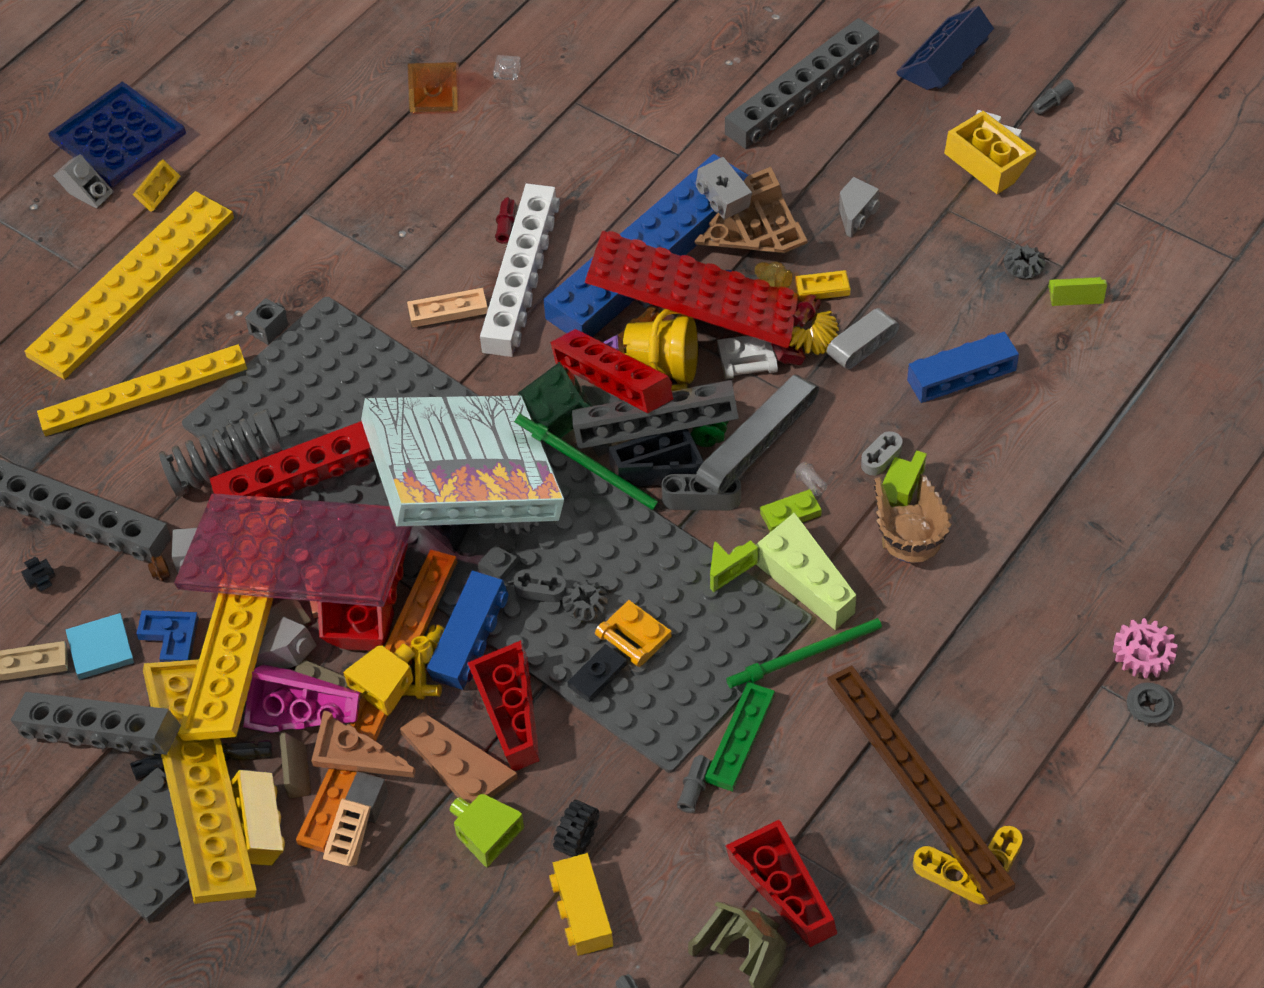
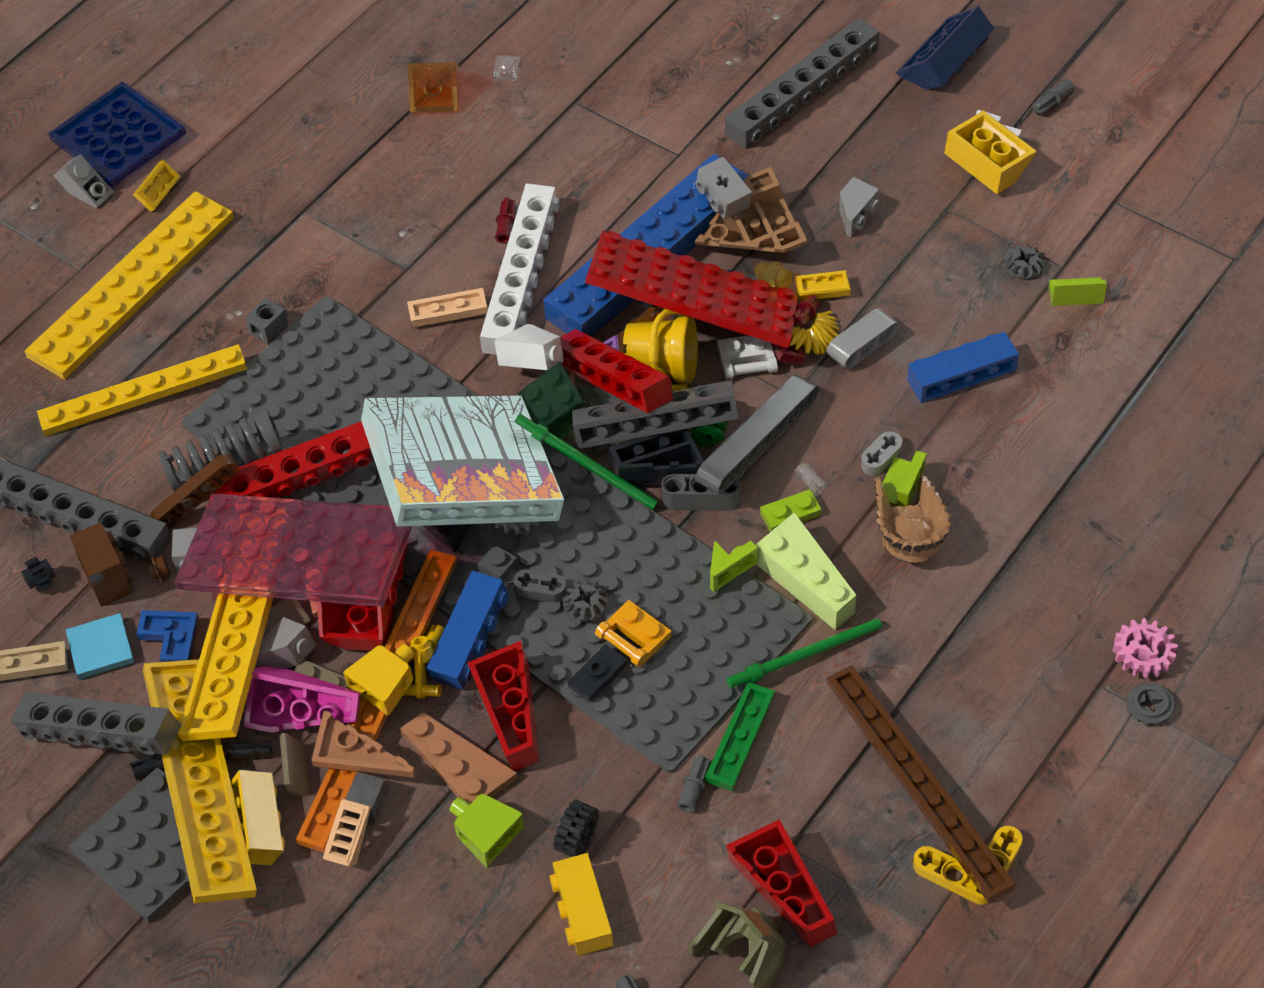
none -> reddish brown brick [70,522,133,607]
none -> reddish brown beam [151,454,239,529]
none -> white slope [494,324,564,370]

